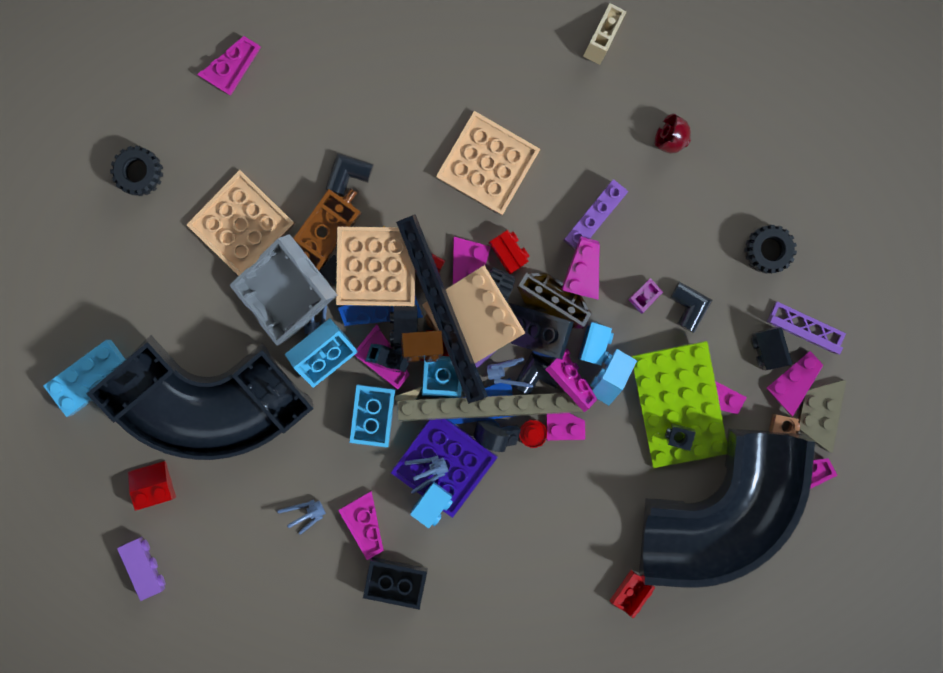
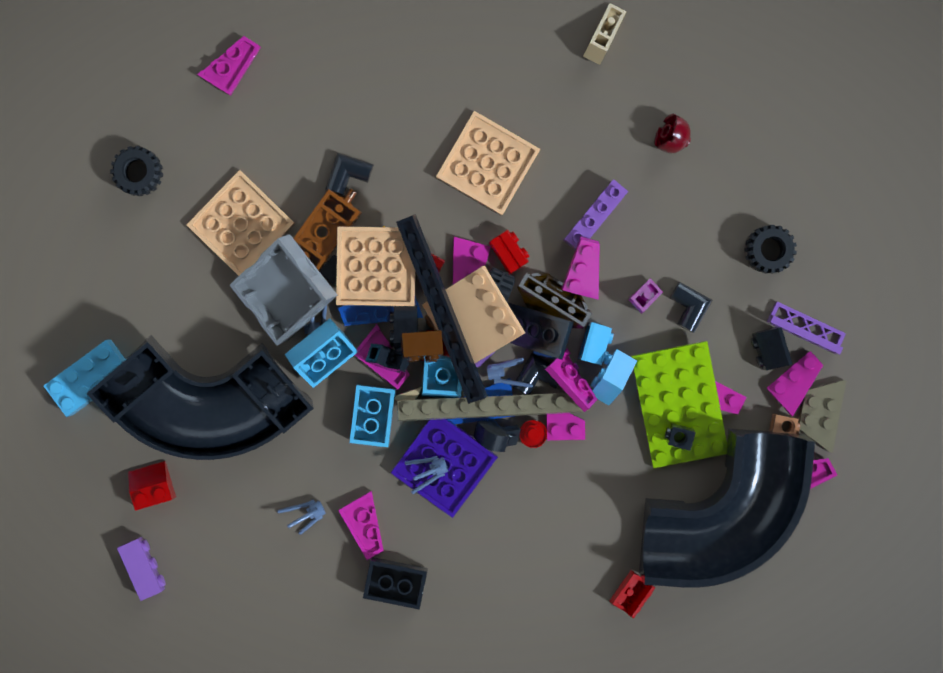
medium azure brick [410,481,453,528] -> none

